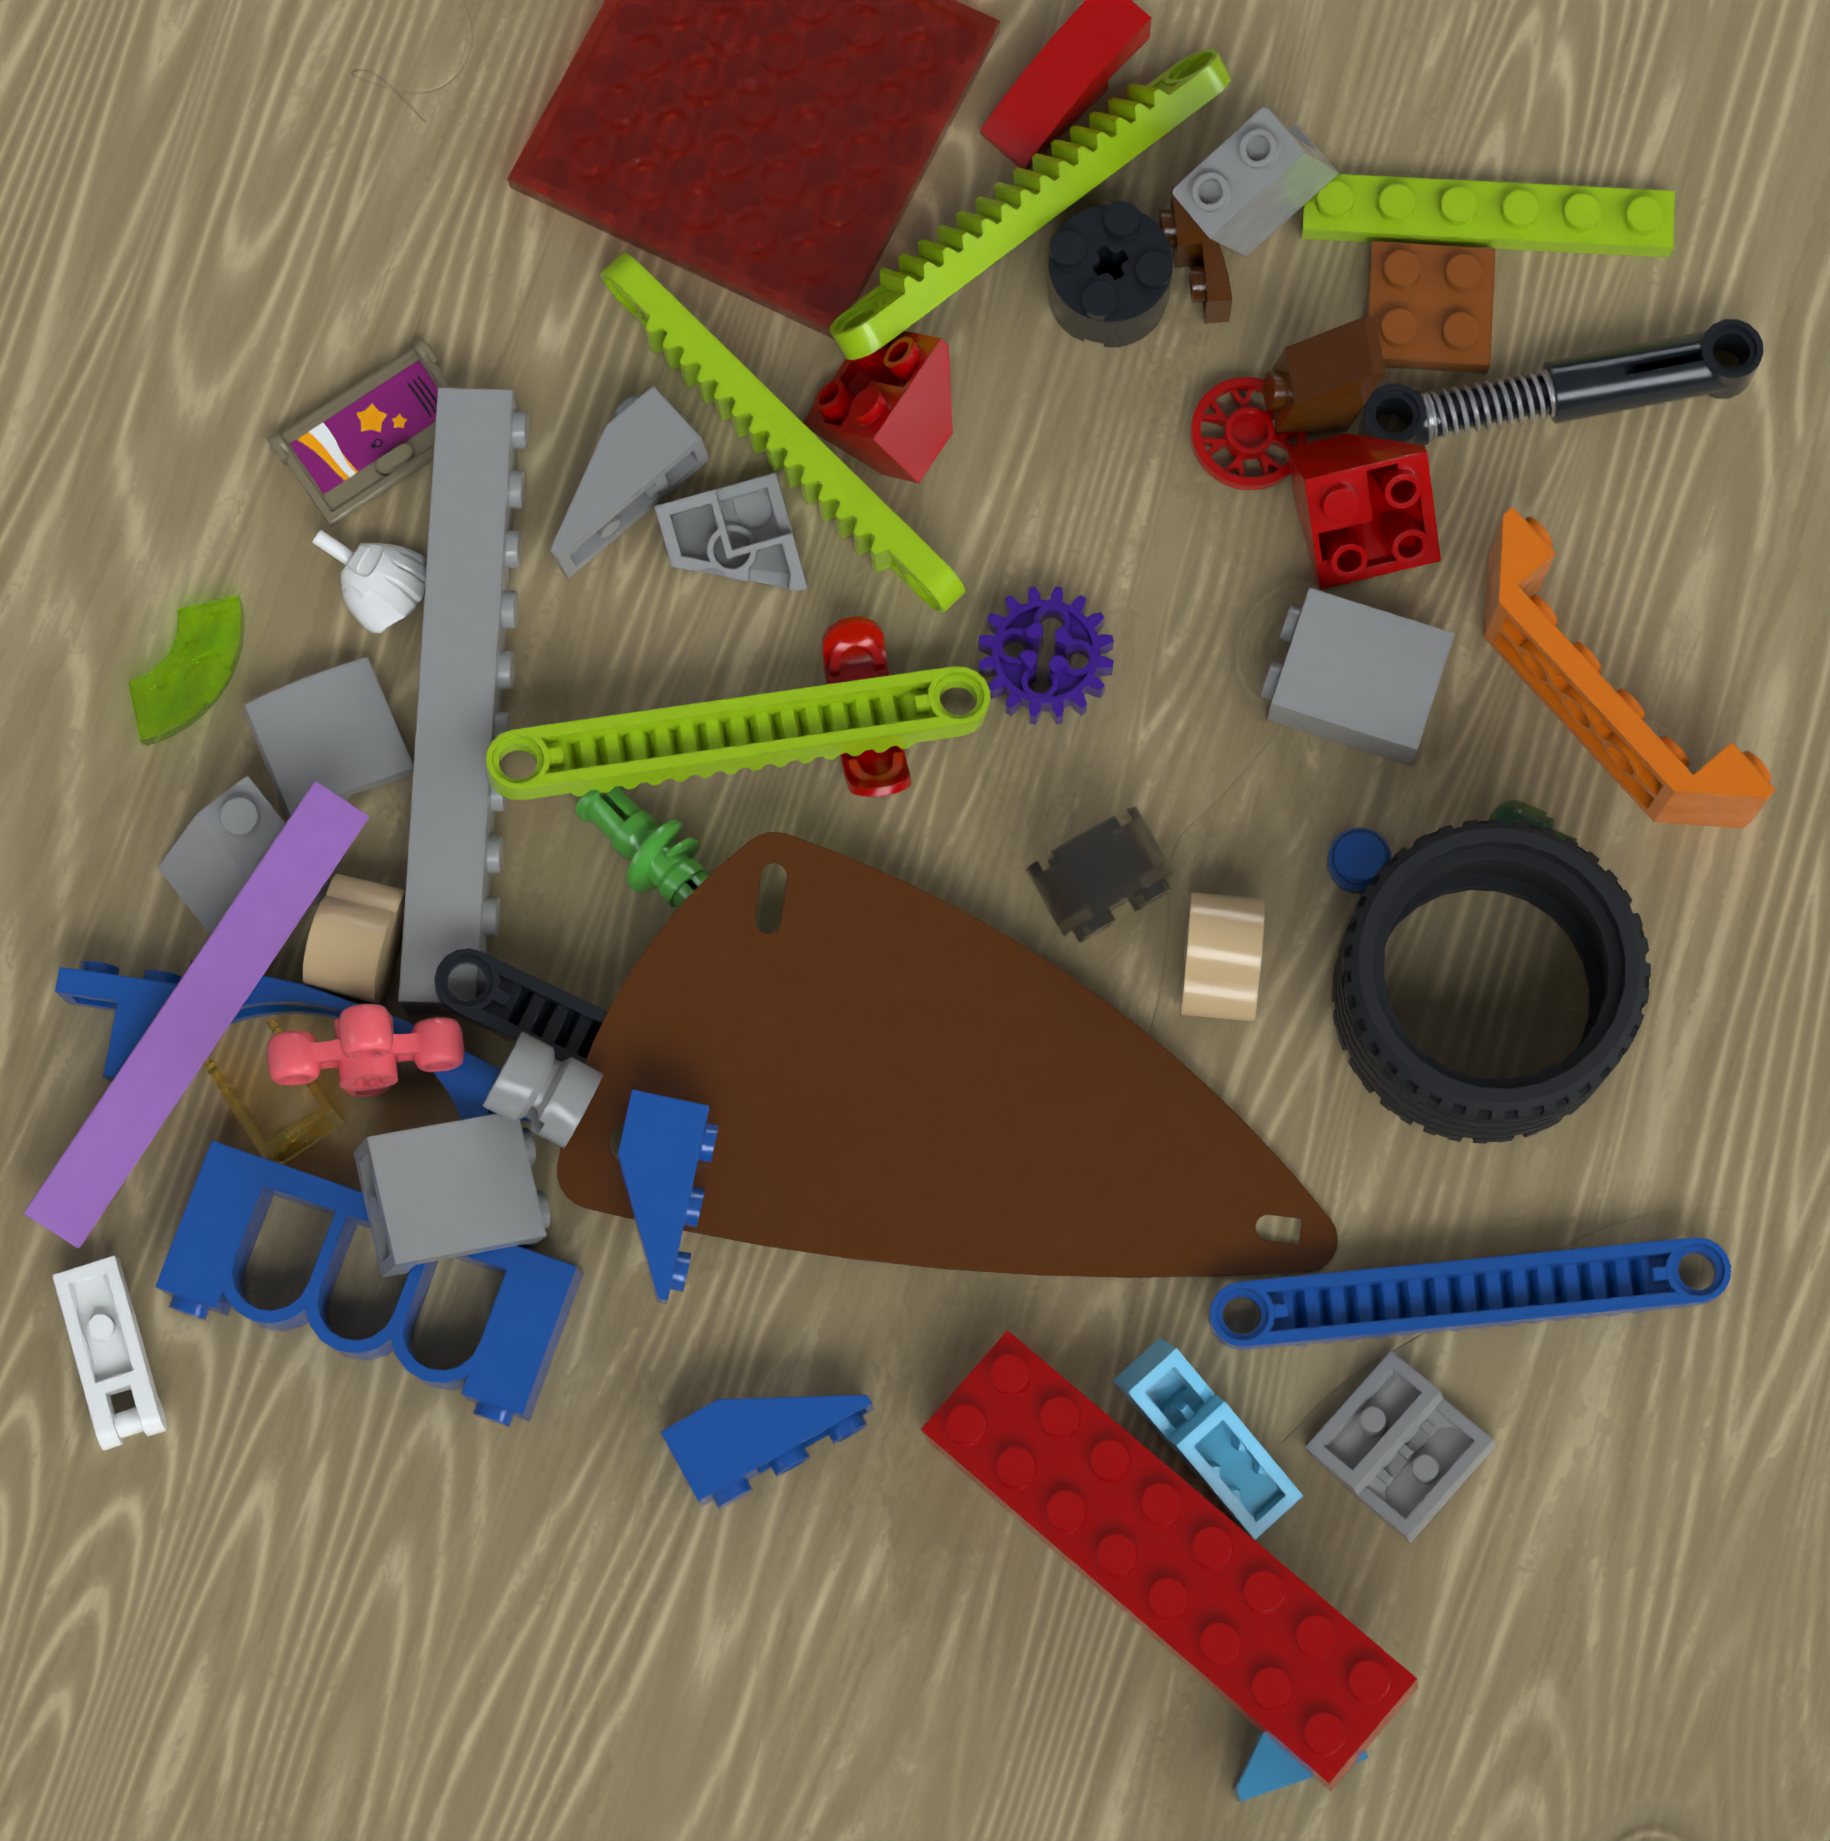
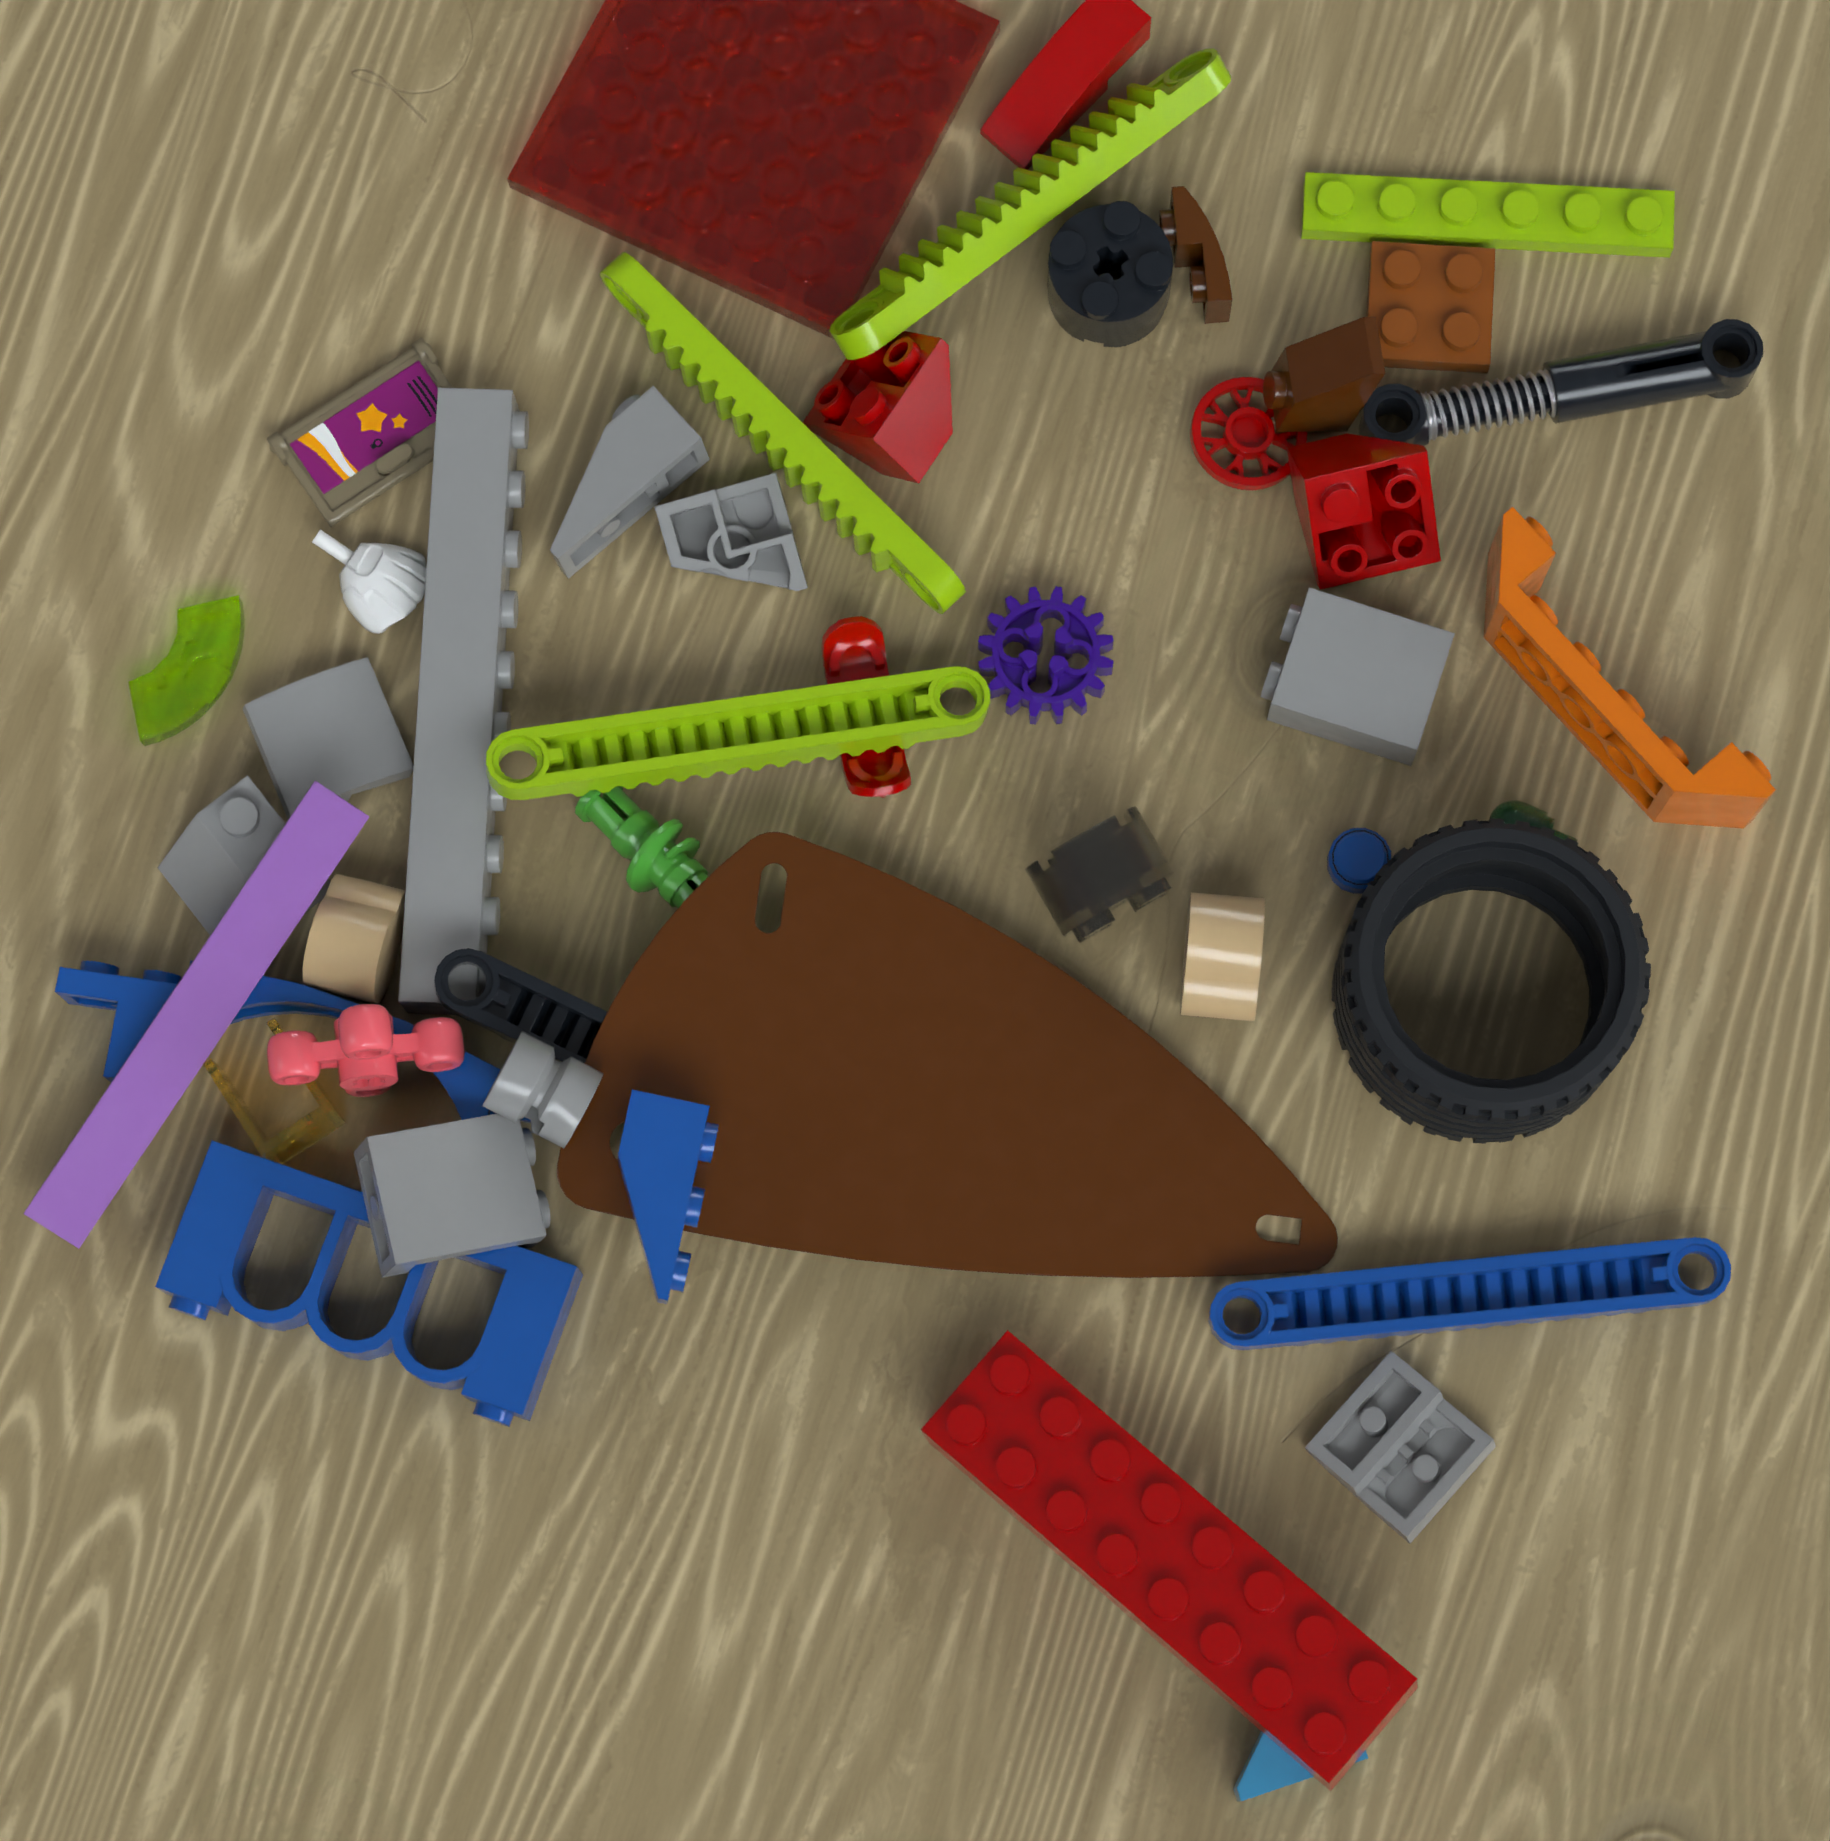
white plate [52,1255,168,1451] -> none
blue slope [661,1395,874,1509] -> none
medium azure slope [1112,1338,1303,1540] -> none
light grey panel [1173,107,1339,257] -> none

